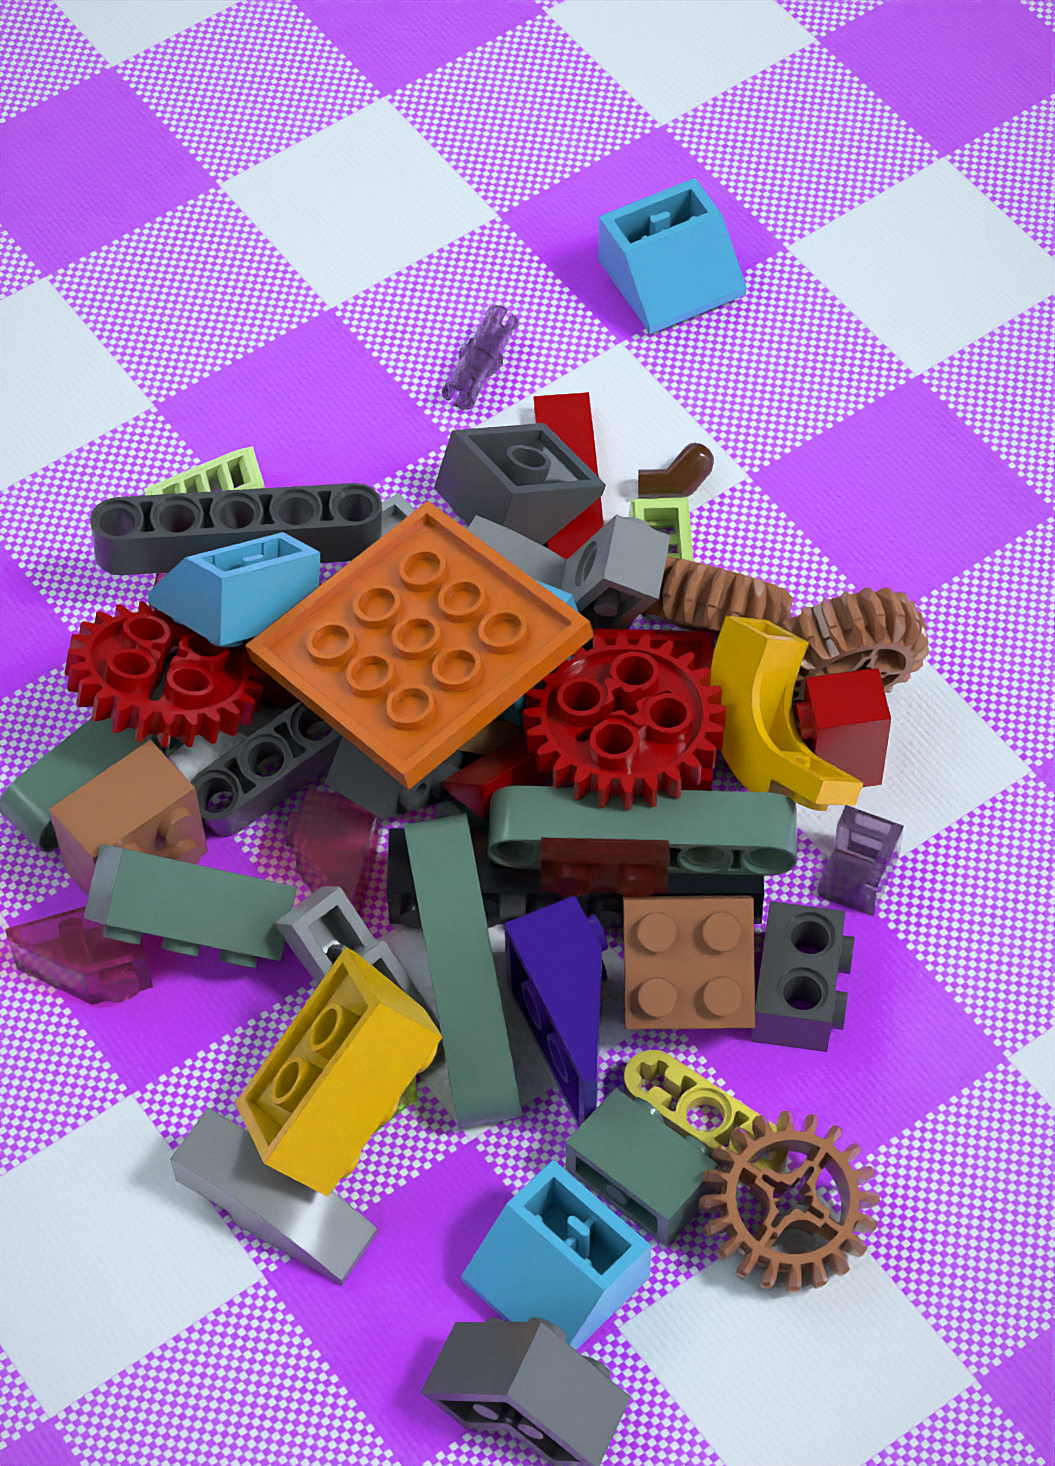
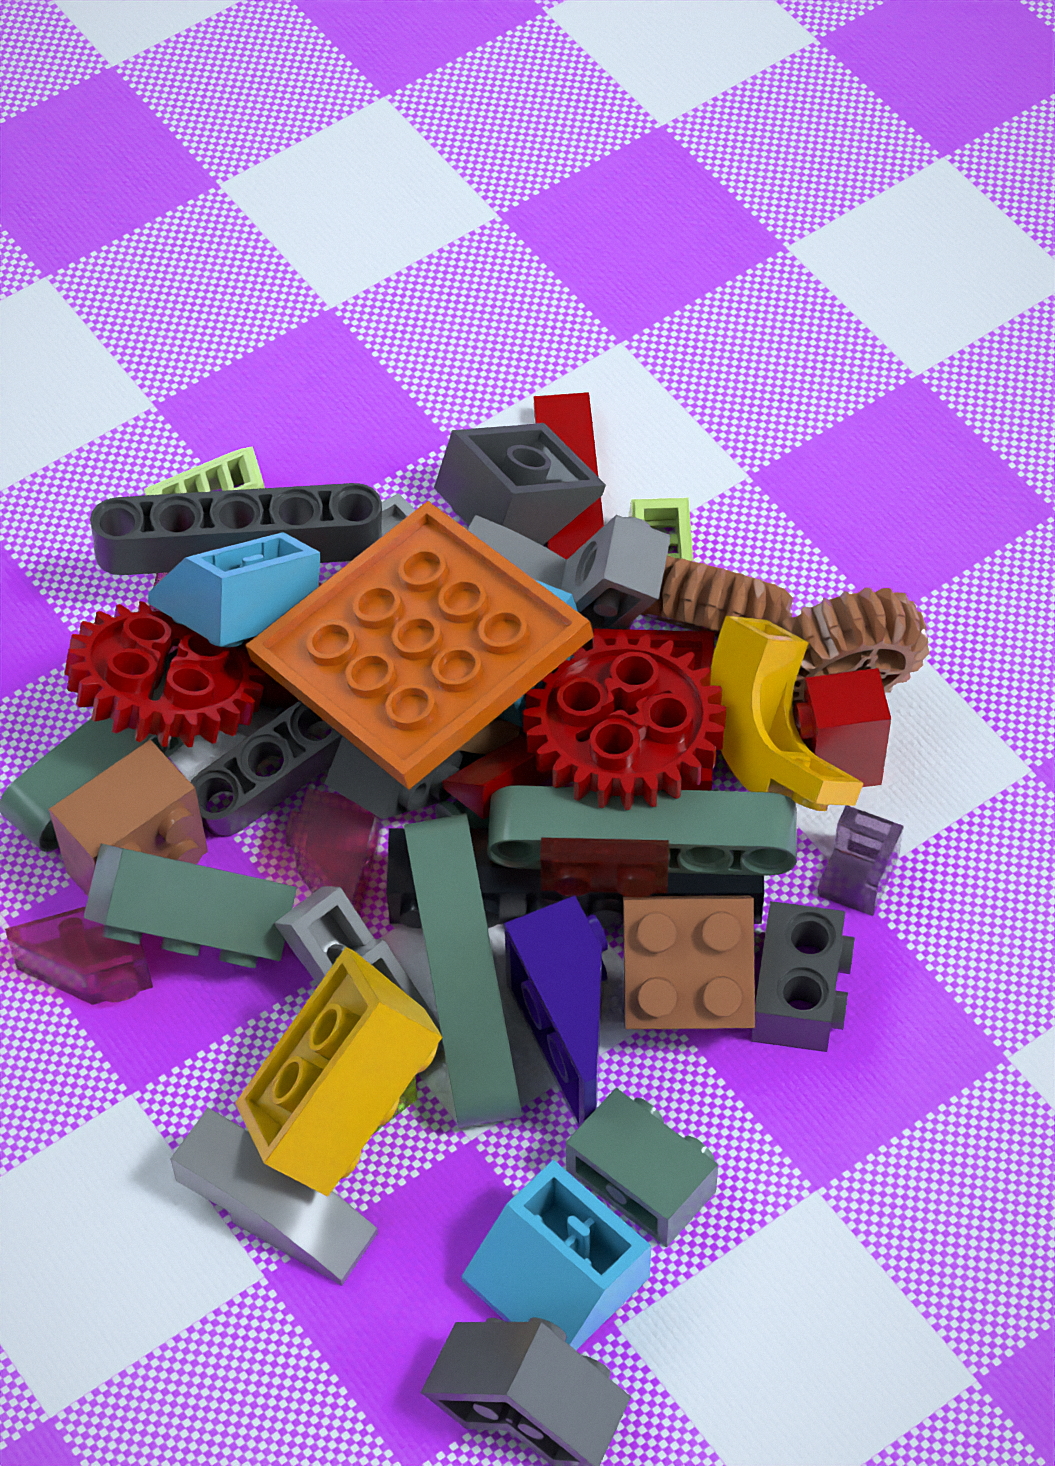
clear purple pin [442,305,519,410] -> none
medium azure slope [598,178,747,334] -> none
light yellow beam [624,1050,788,1185] -> none
reddish brown arm [638,442,714,498] -> none
nougat gear [698,1111,880,1293] -> none

